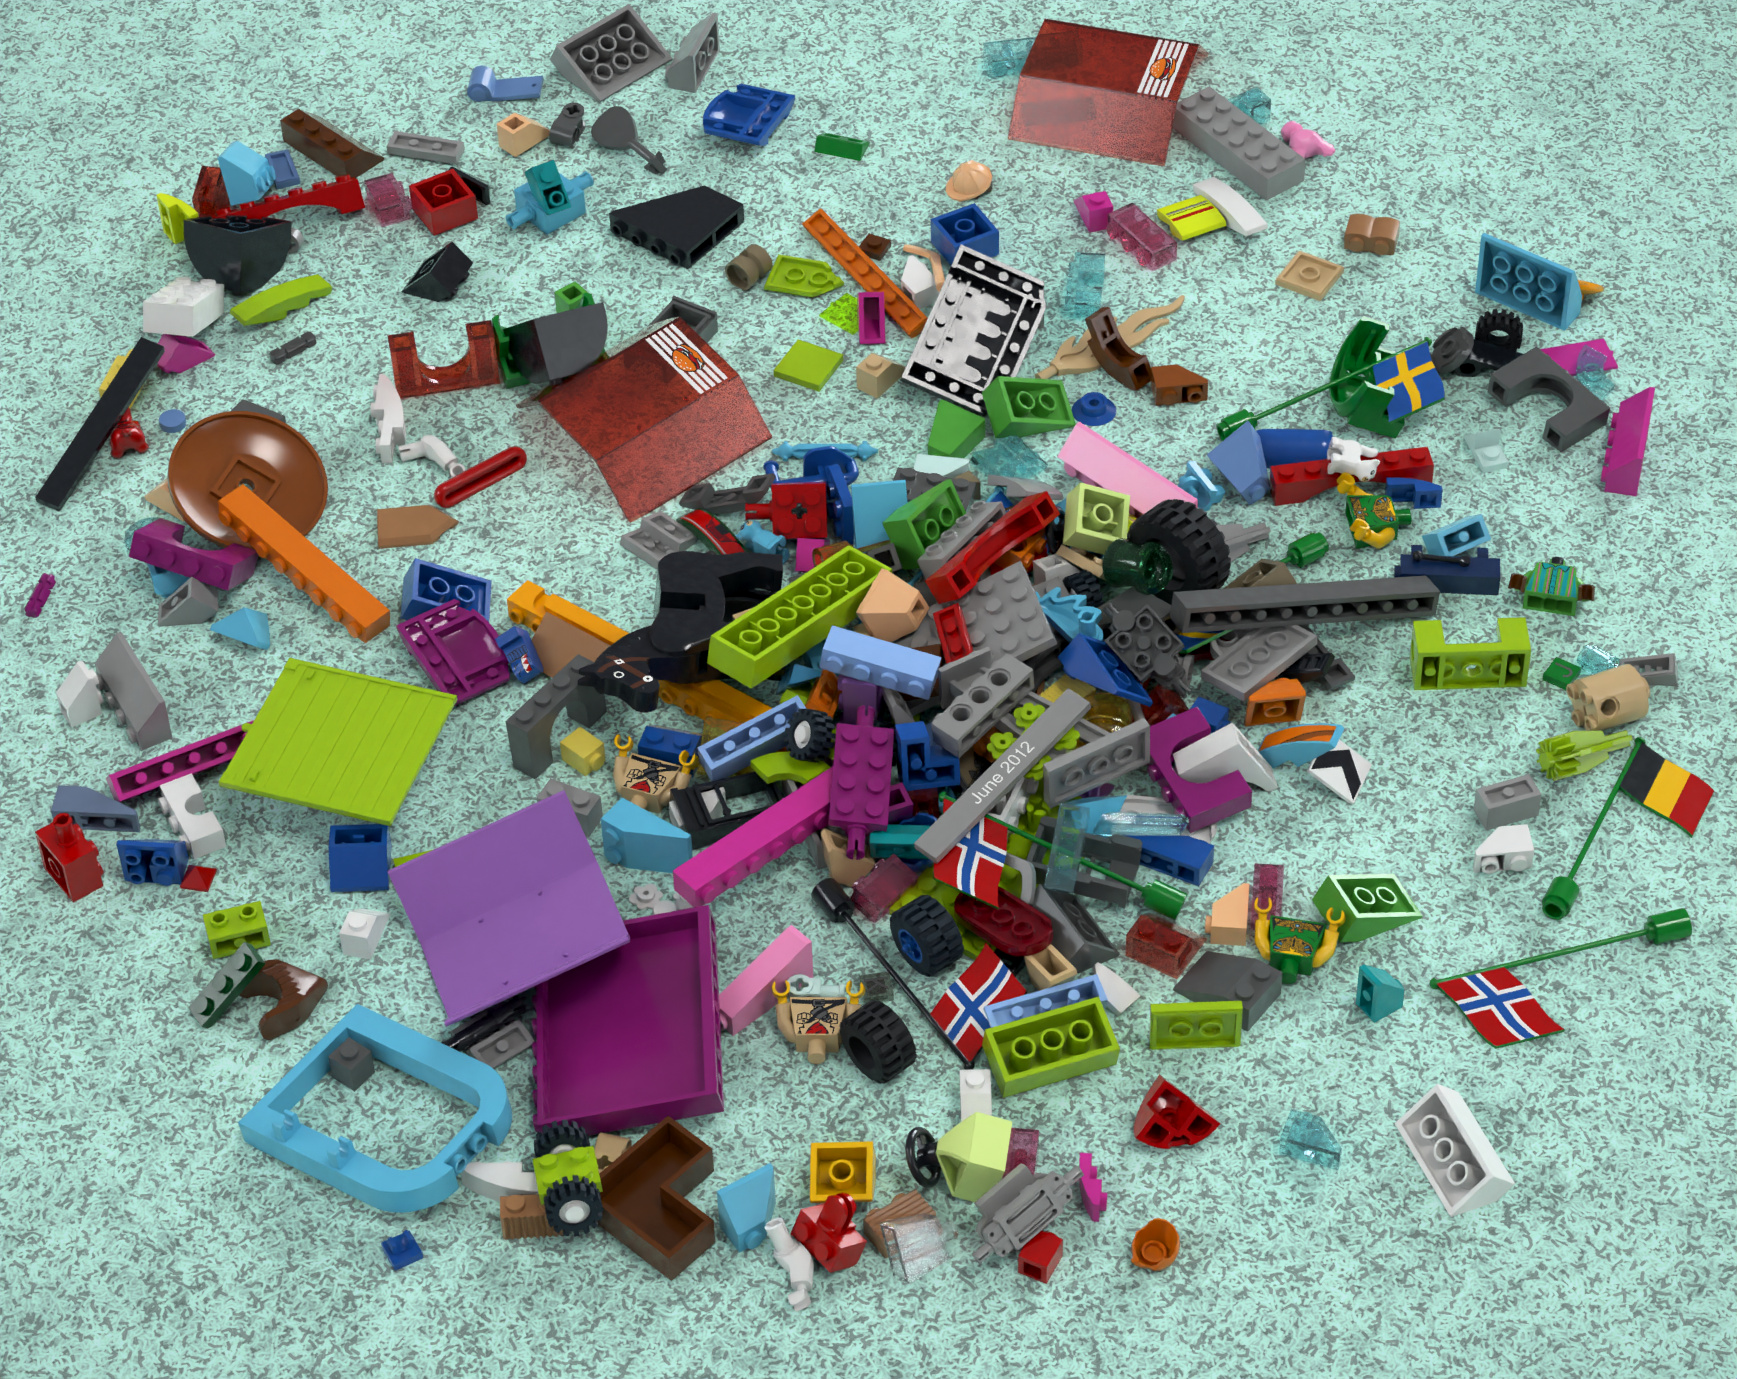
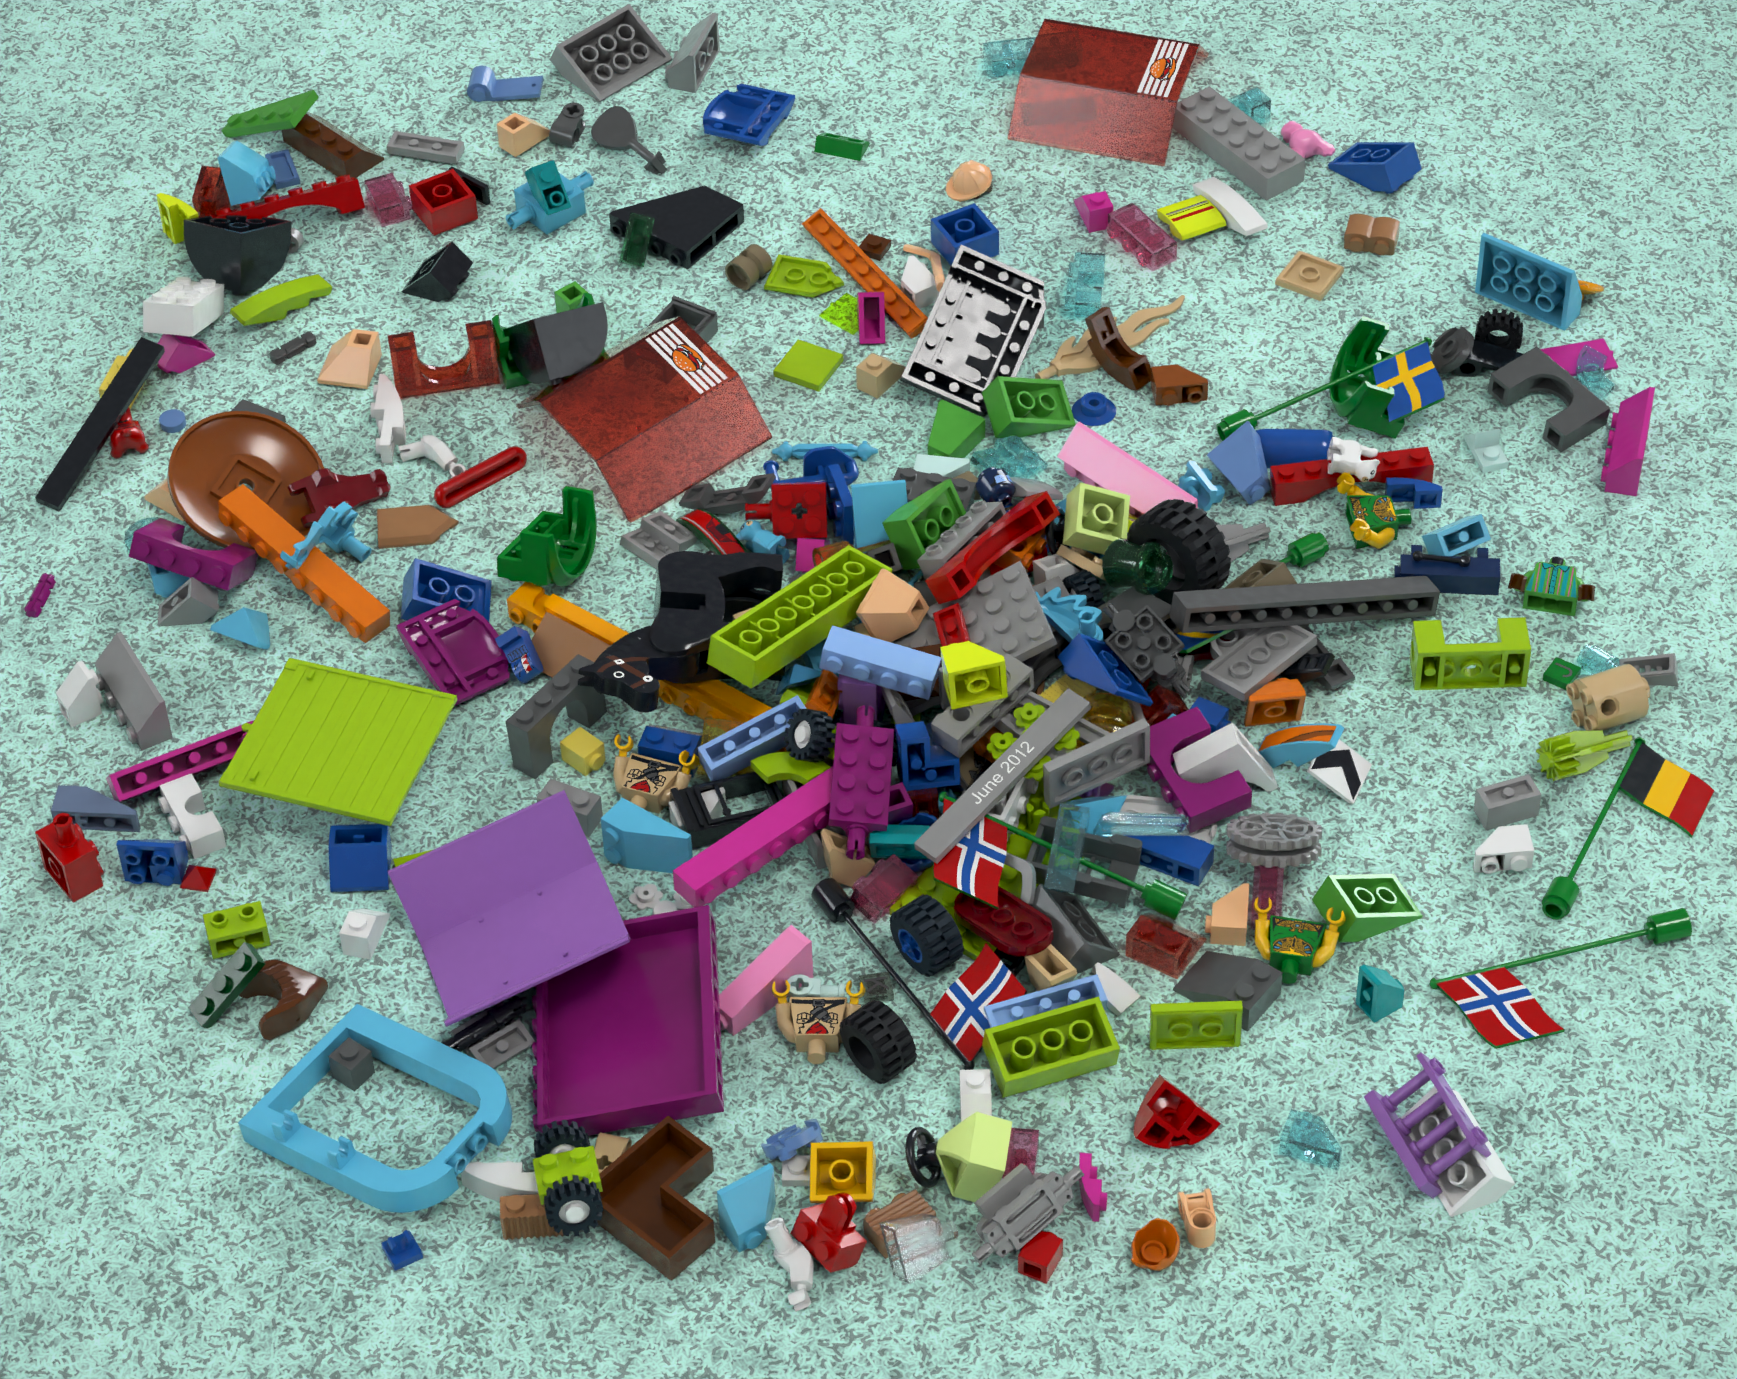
none -> bright green wing [221,90,319,138]
none -> medium azure animal [280,502,372,569]
none -> dark red animal [287,468,391,528]
none -> light nougat slope [317,329,382,389]
none -> green piece [497,486,597,587]
none -> clear green slope [619,212,655,267]
none -> medium blue plate [761,1119,823,1161]
none -> white plate [782,1155,811,1186]
none -> neon yellow slope [940,641,1008,710]
none -> dark blue head [976,467,1016,507]
none -> light nougat piece [1177,1188,1216,1248]
none -> light grey piece [1226,812,1322,868]
none -> blue slope [1328,142,1422,194]
none -> medium lavender fence [1364,1052,1491,1199]

